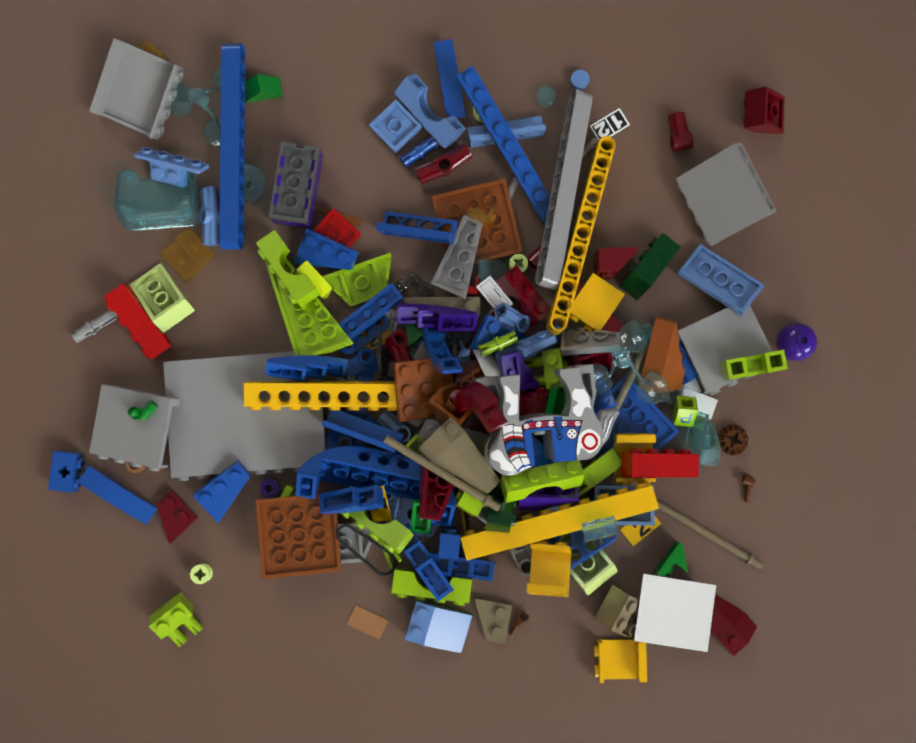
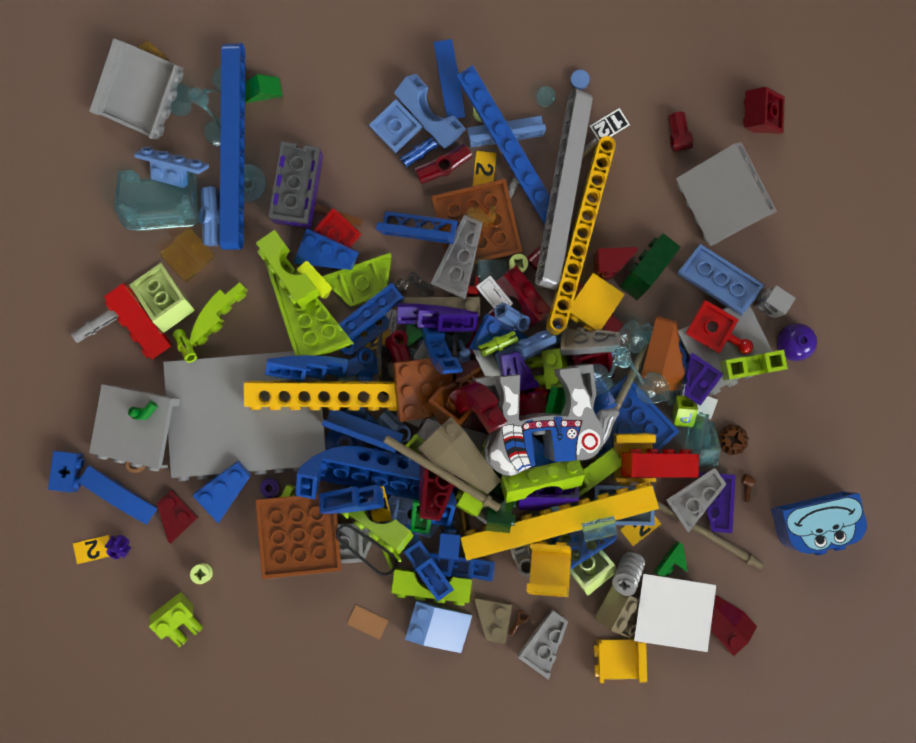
none -> yellow sticker [73,535,109,564]
none -> dark purple gear [105,535,131,559]
none -> lime pin [173,329,197,363]
none -> lime slope [190,282,248,347]
none -> yellow sticker [473,151,497,186]
none -> light grey wing [517,608,568,680]
none -> light grey piece [612,552,645,596]
none -> light grey wing [666,468,726,533]
none -> dark purple wing [684,353,723,406]
none -> red plate [685,300,754,354]
none -> dark purple wing [697,472,736,533]
none -> light grey brick [755,285,796,319]
none -> brick [771,491,867,555]

